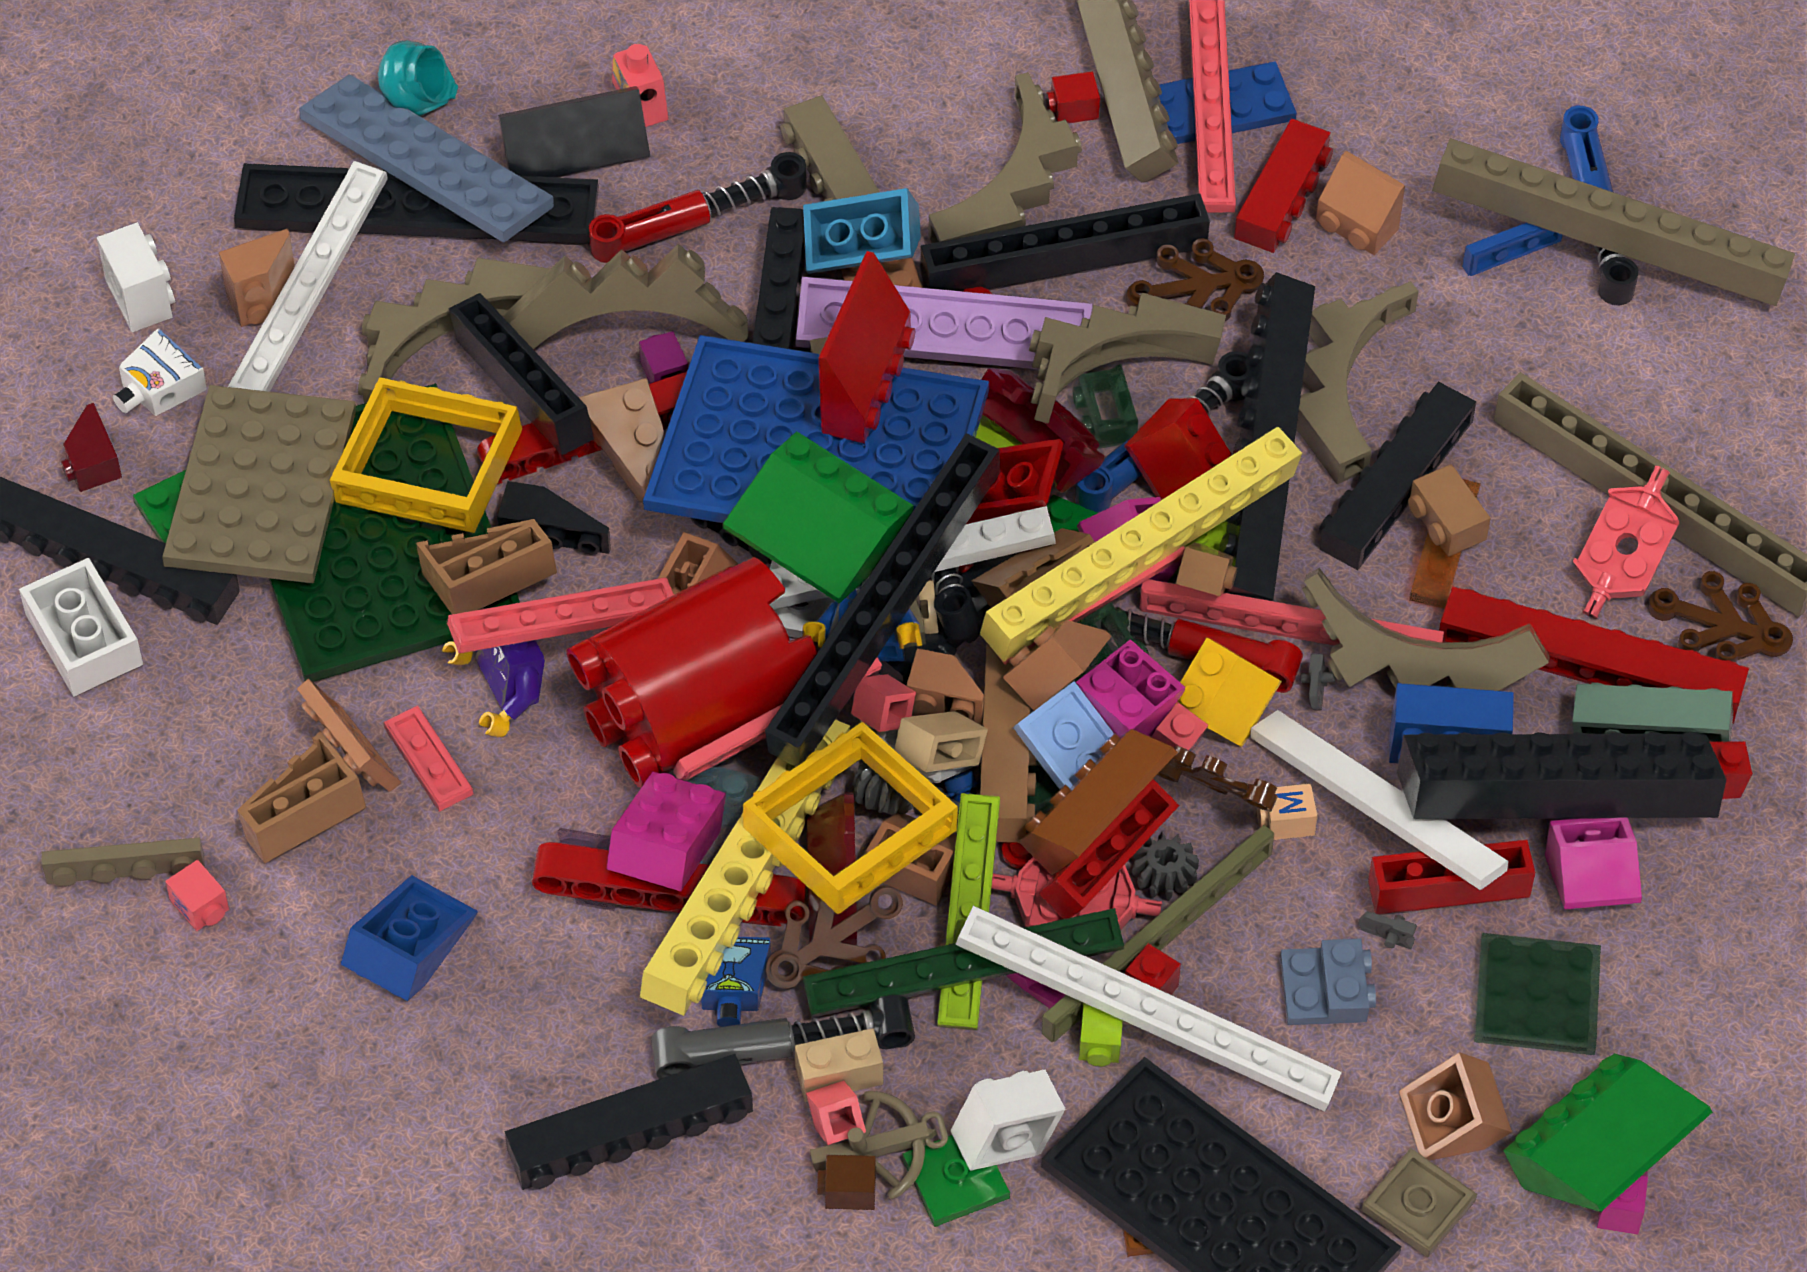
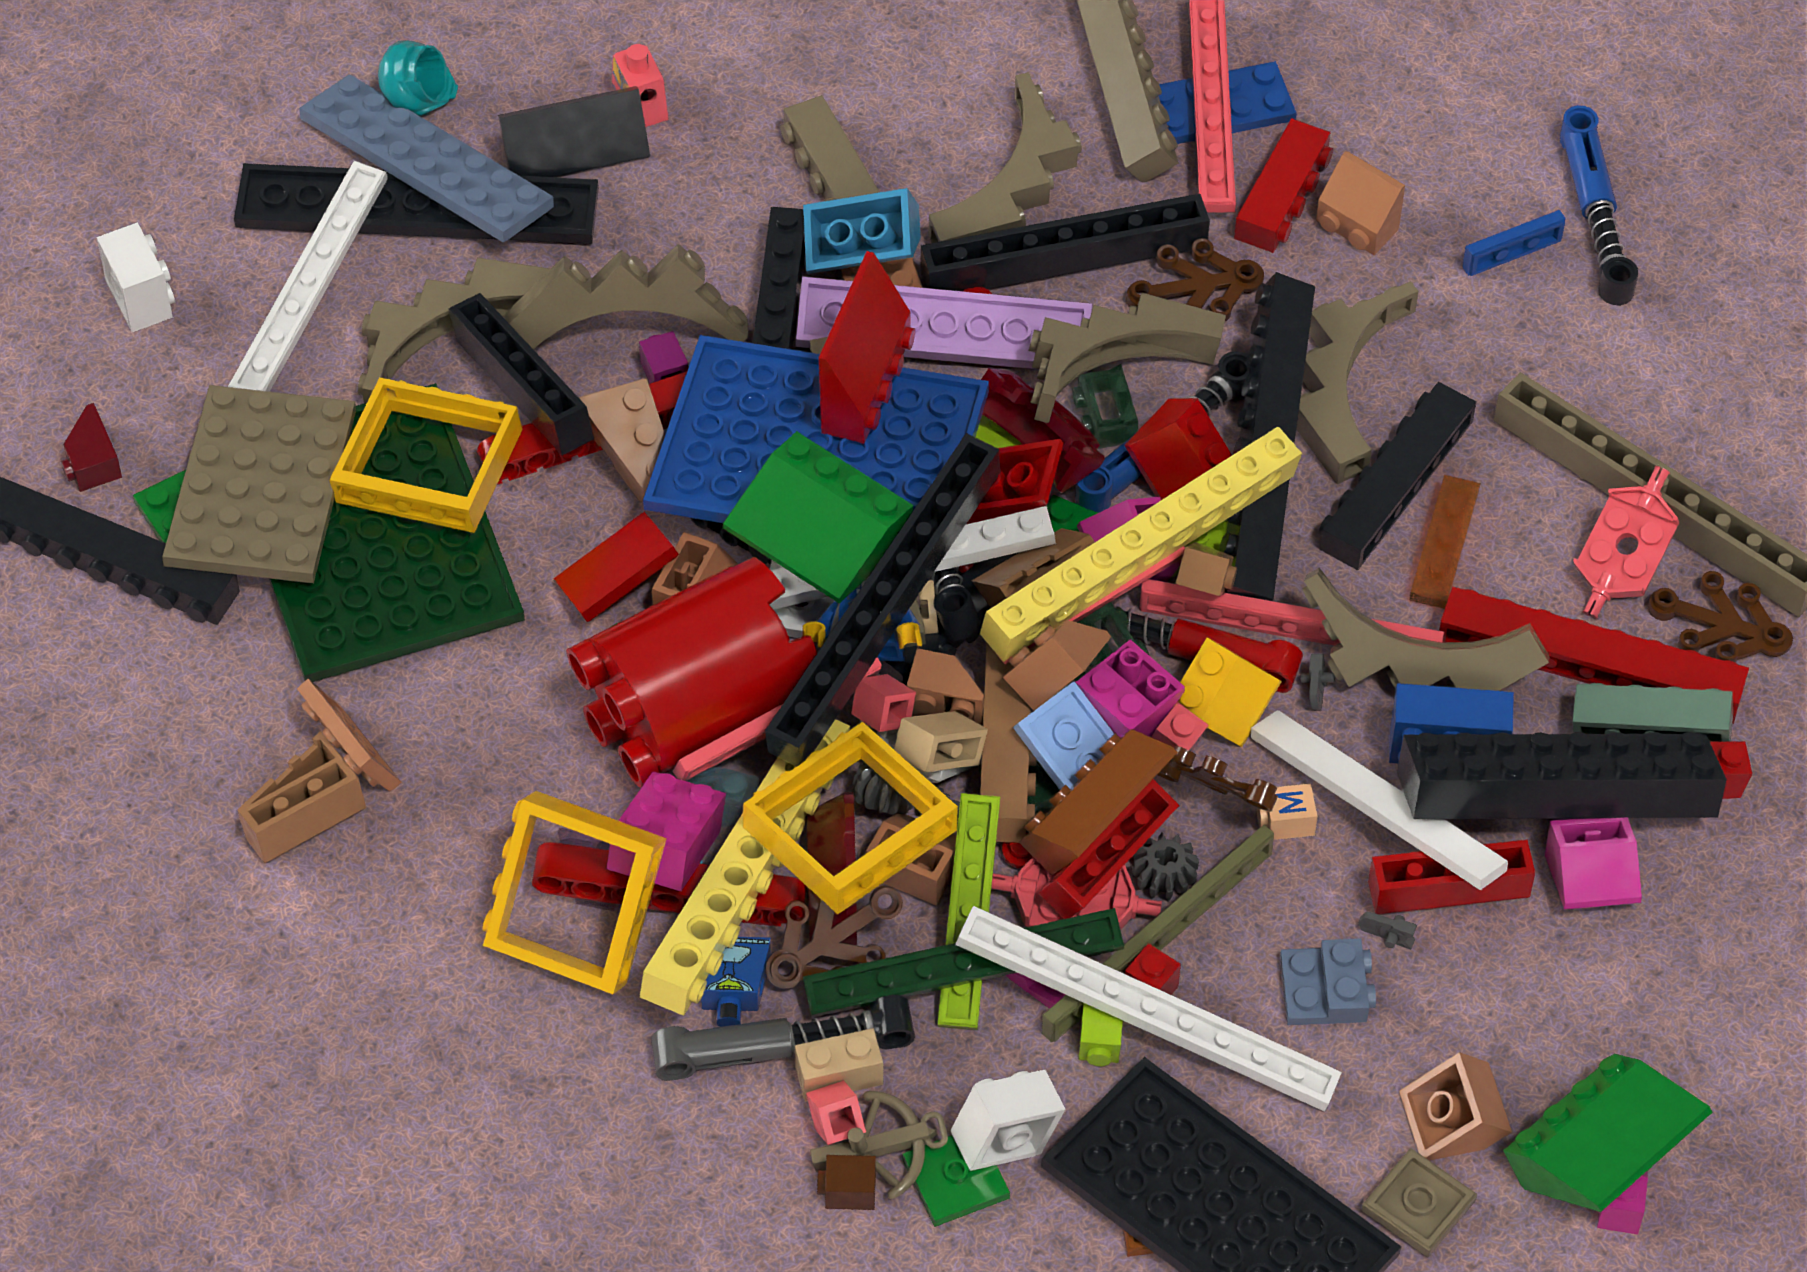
white brick [19,558,143,697] -> none
dark tan plate [42,837,205,886] -> none
white torso [113,329,207,416] -> none
coral brick [165,860,229,931] -> none
nougat slope [218,229,295,327] -> none
blue slope [341,875,478,1001] -> none
coral tile [384,705,474,812] -> none
medium nougat wedge [416,519,557,614] -> none
dark purple torso [442,640,545,737] -> none
coral tile [447,577,674,653] -> none
black slope [497,481,611,555] -> none
black brick [504,1054,753,1190] -> none
piece [589,152,807,263] -> none
blue plate [943,770,980,802] -> none
red brick [1046,71,1100,123] -> none
medium nougat brick [1408,464,1491,557] -> none
dark tan brick [1432,138,1795,306] -> none
clear green plate [1474,933,1601,1055] -> none
none -> yellow window [483,791,667,994]
none -> red tile [553,511,679,622]

